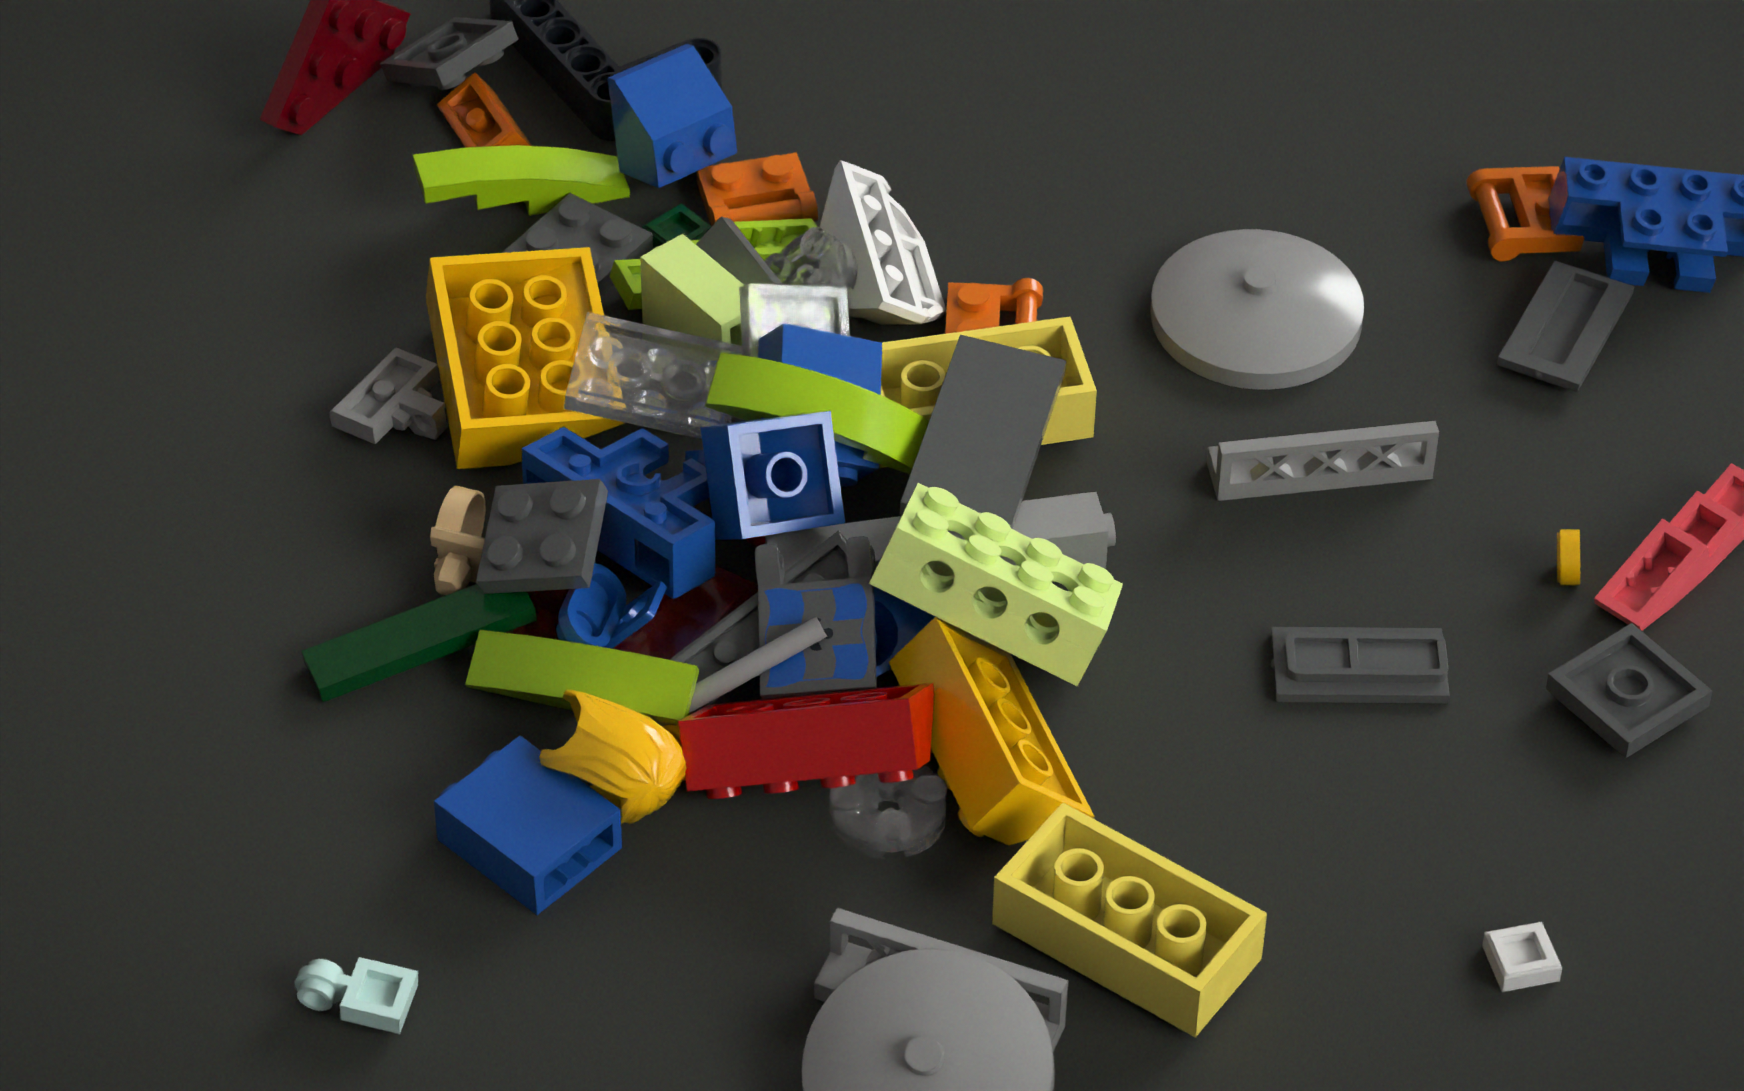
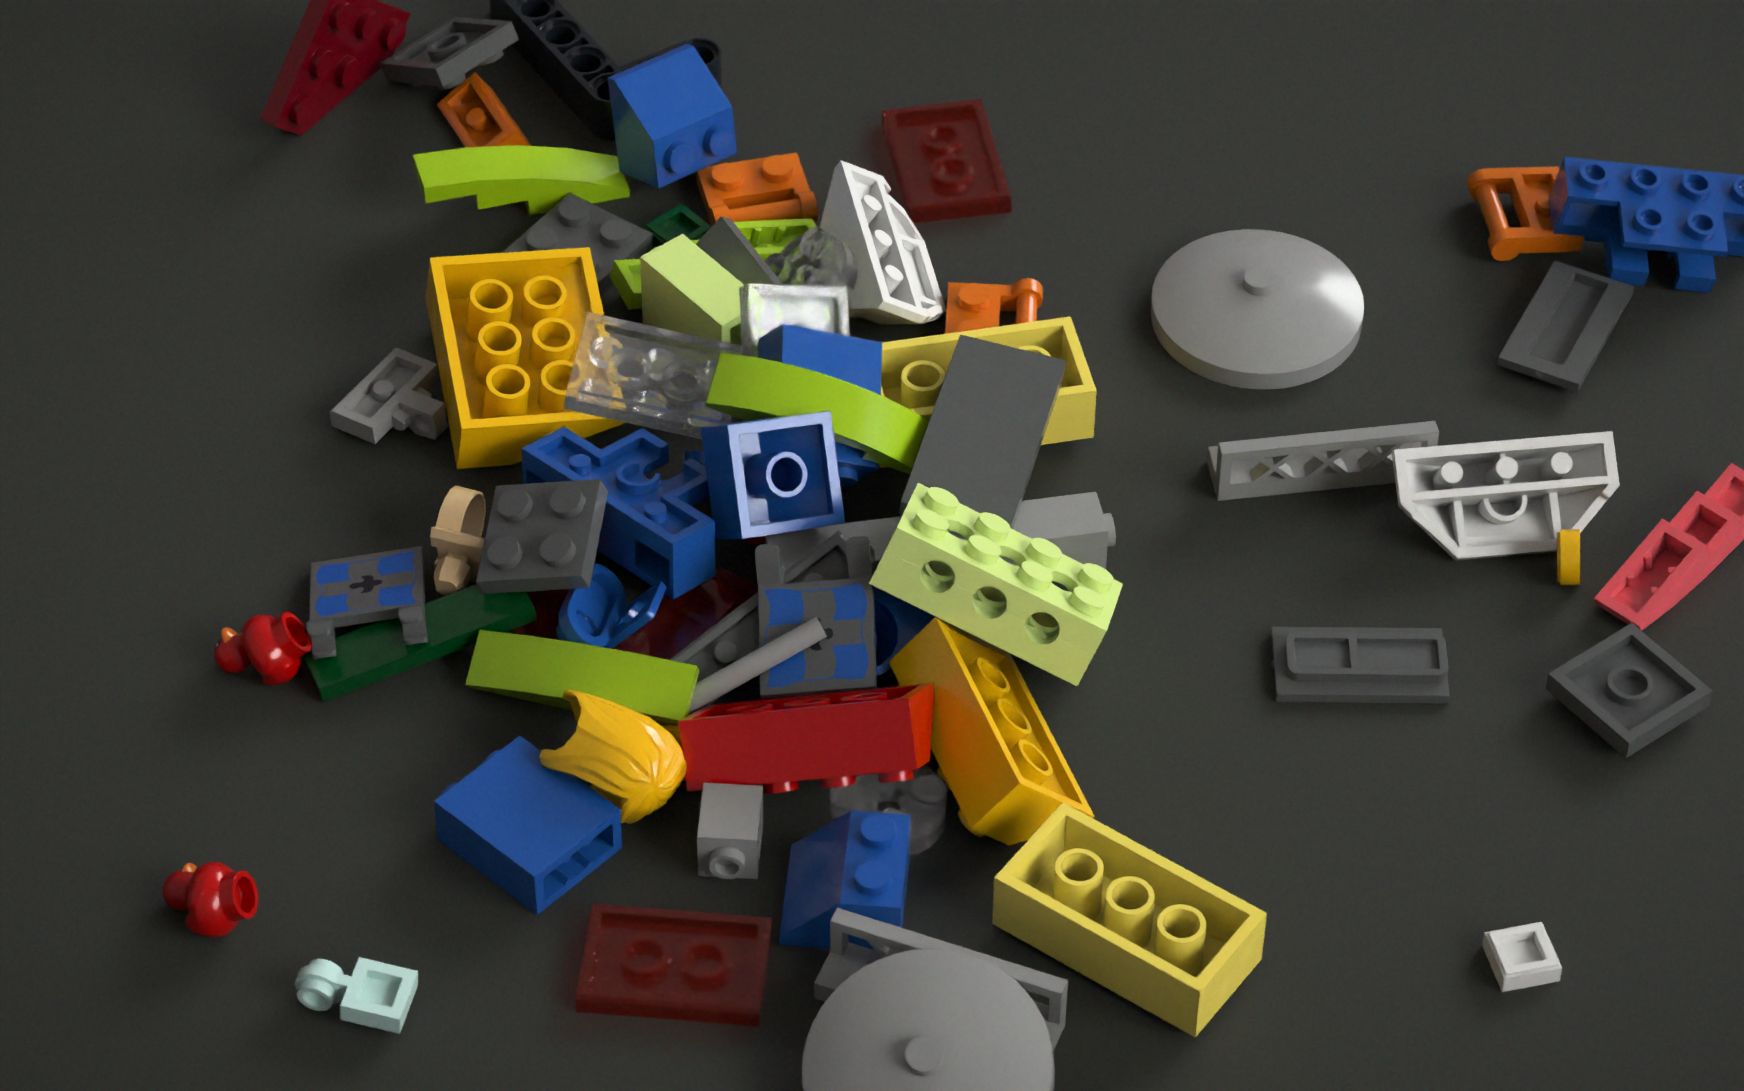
none -> red animal [162,862,258,938]
none -> red animal [213,612,312,686]
none -> dark grey flag [307,546,428,659]
none -> clear red tile [575,903,773,1027]
none -> light grey brick [697,783,763,879]
none -> blue slope [779,811,911,950]
none -> clear red tile [882,99,1012,224]
none -> white wedge [1392,431,1620,561]

